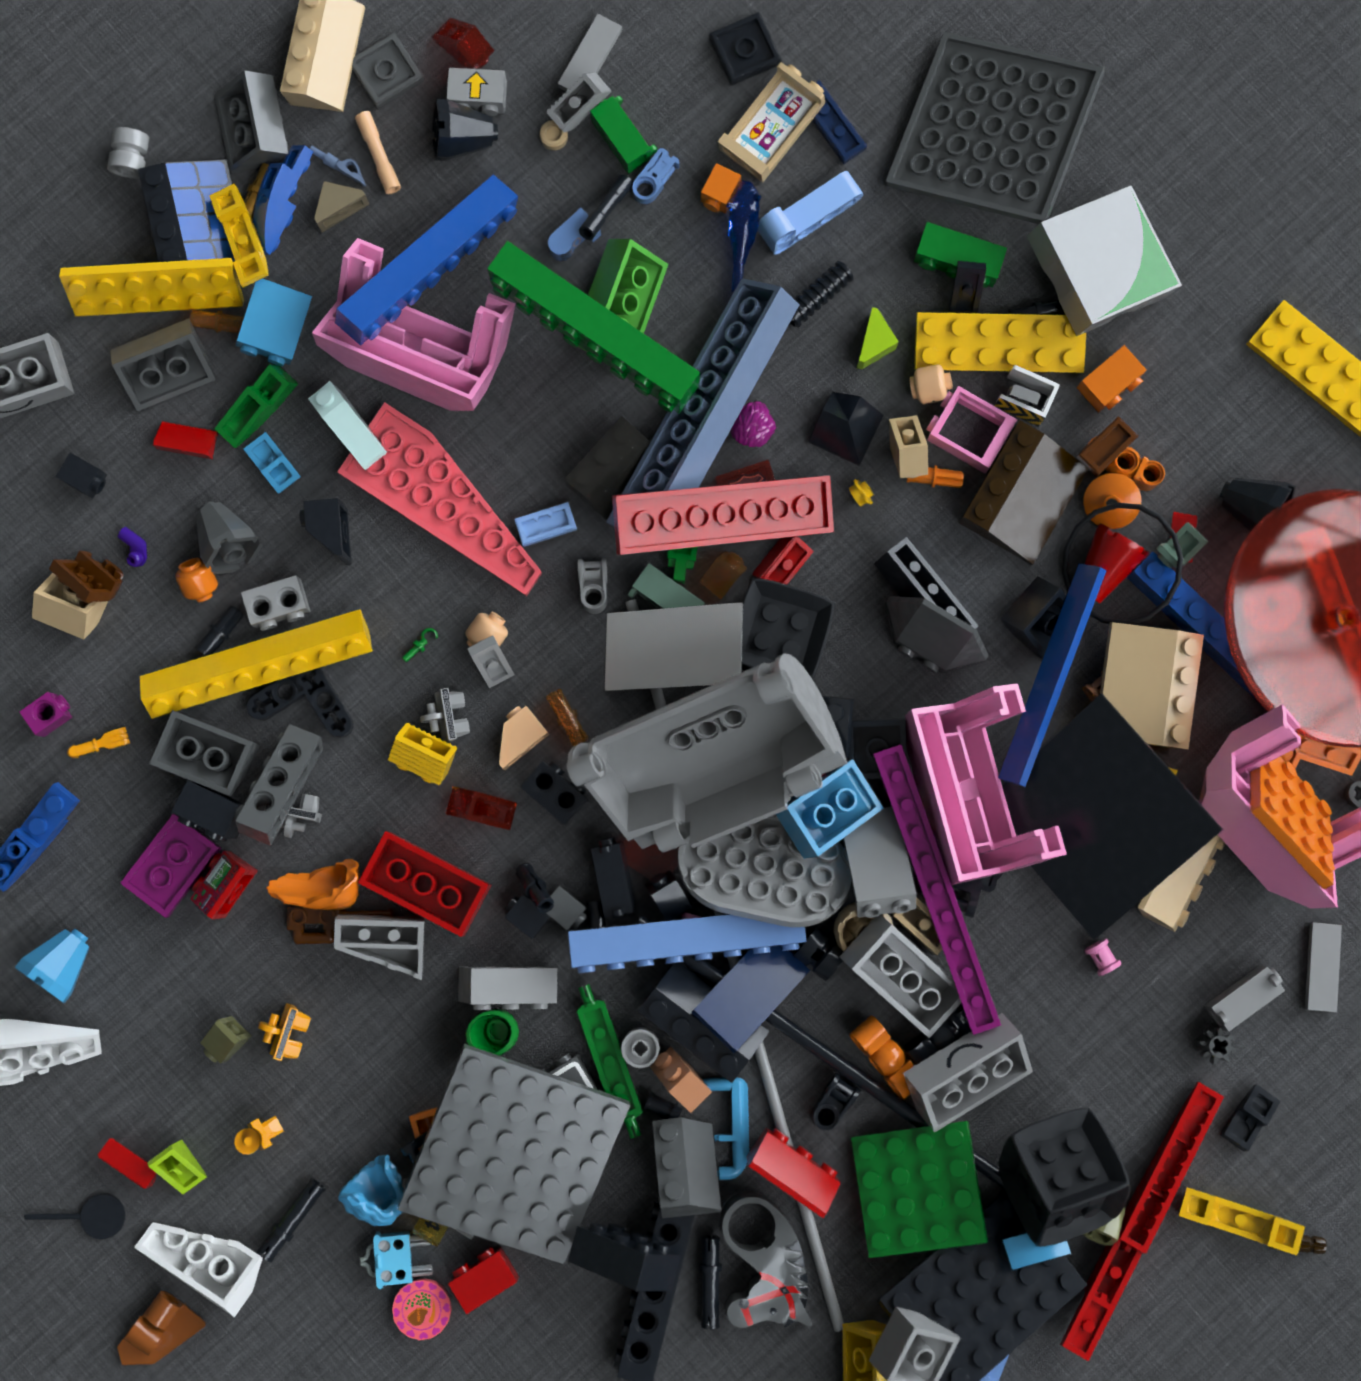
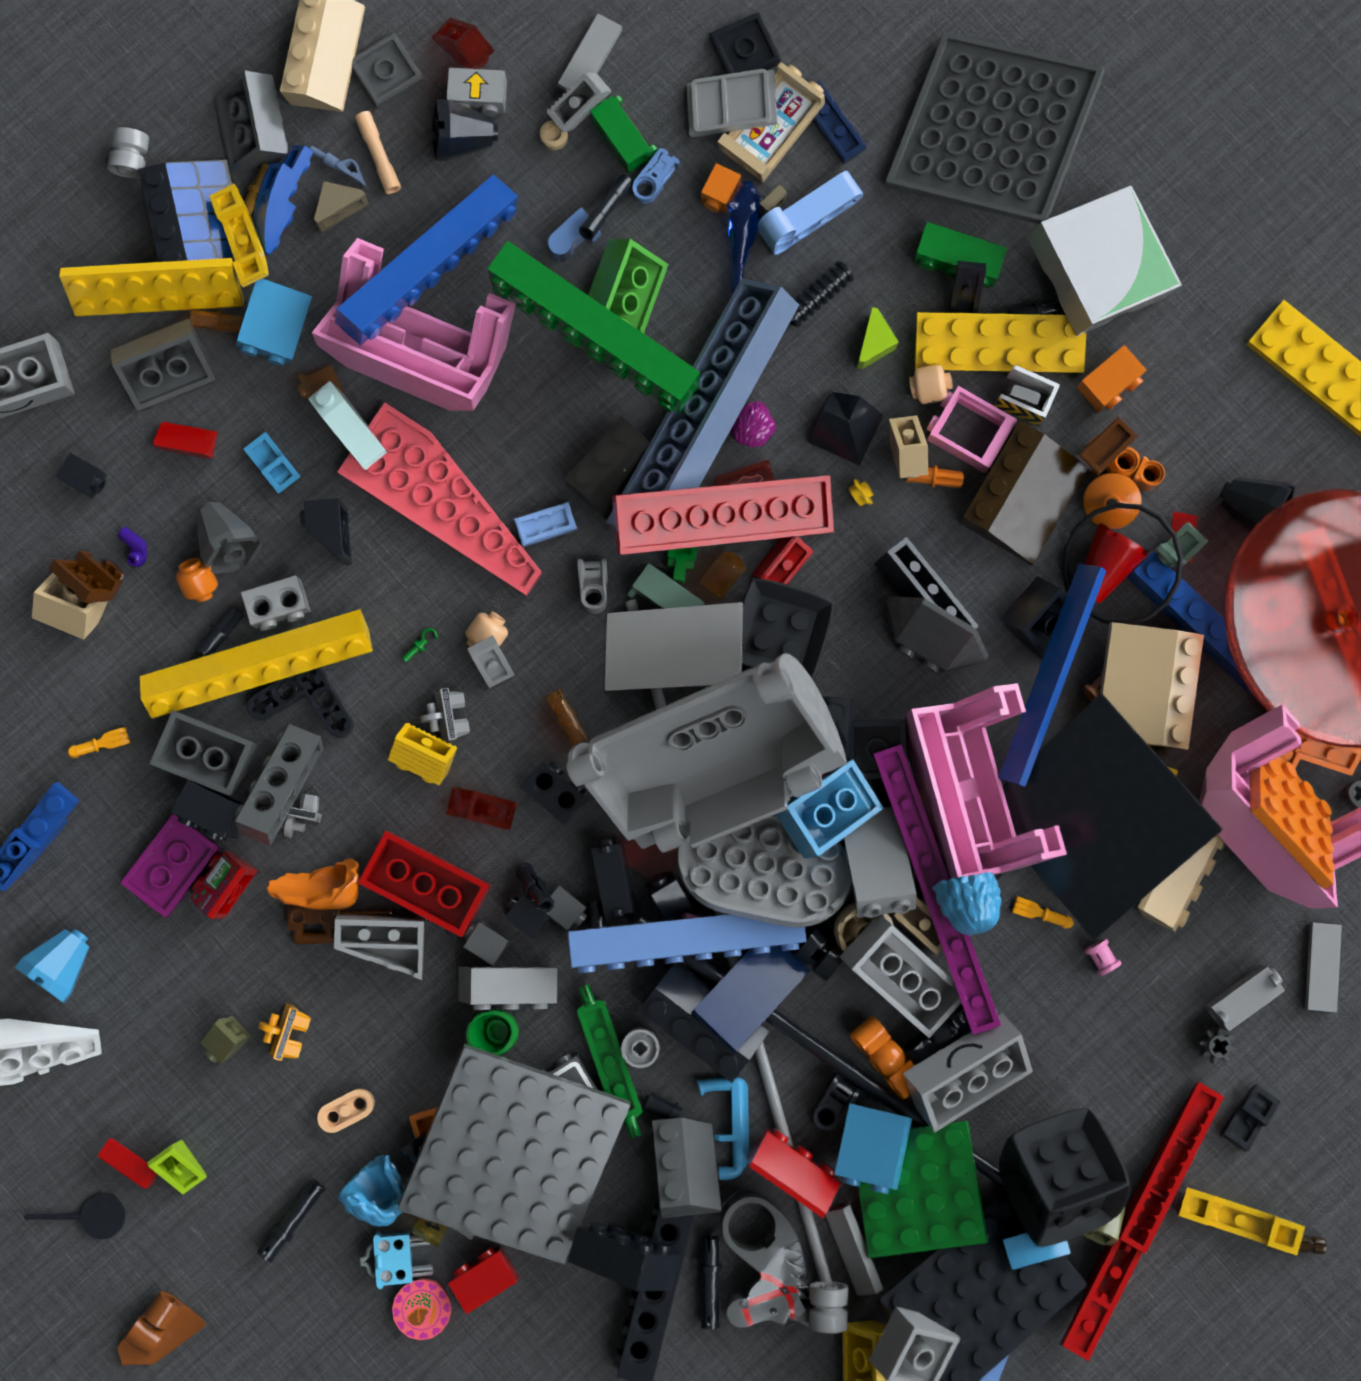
magenta brick [19,692,73,737] -> none
white wedge [134,1222,262,1317] -> none
green slope [215,365,298,448] -> none
light orange hips [234,1116,284,1155] -> none
light nougat slope [499,706,550,770] -> none
nougat brick [650,1046,712,1113] -> none
none -> clear orange bracket [297,365,345,401]
none -> light nougat plate [317,1088,375,1133]
none -> dark grey brick [463,922,511,966]
none -> light grey piece [687,69,778,137]
none -> dark tan tile [759,184,786,217]
none -> light grey wheel [809,1281,848,1333]
none -> light grey tile [826,1205,883,1296]
none -> dark azure brick [834,1104,912,1194]
none -> dark azure hair [932,872,1002,936]
none -> light orange piece [1011,896,1074,928]

